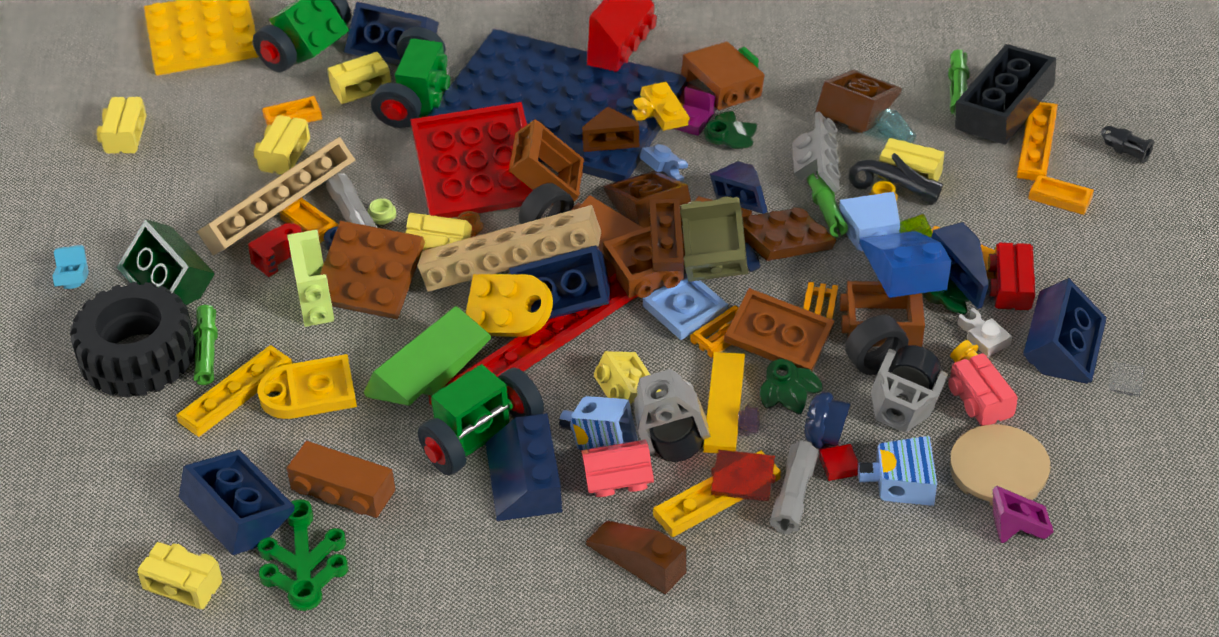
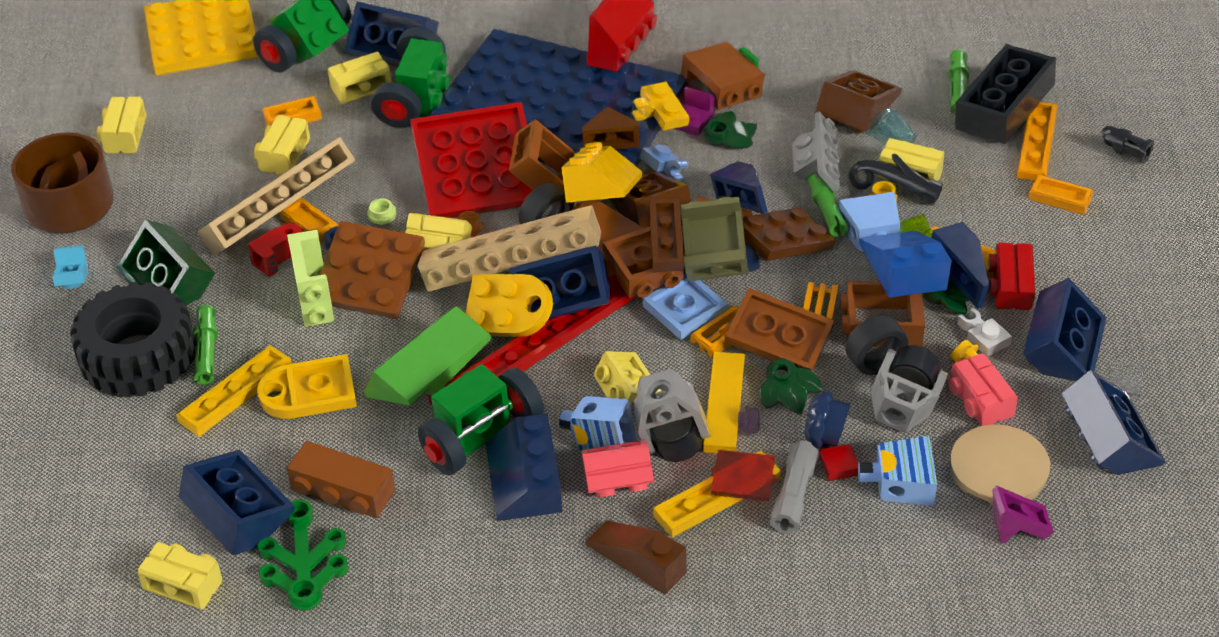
light grey axle [326,173,378,228] -> none
none -> reddish brown piece [11,132,114,234]
none -> yellow slope [561,142,642,203]
none -> slope [1061,370,1166,475]

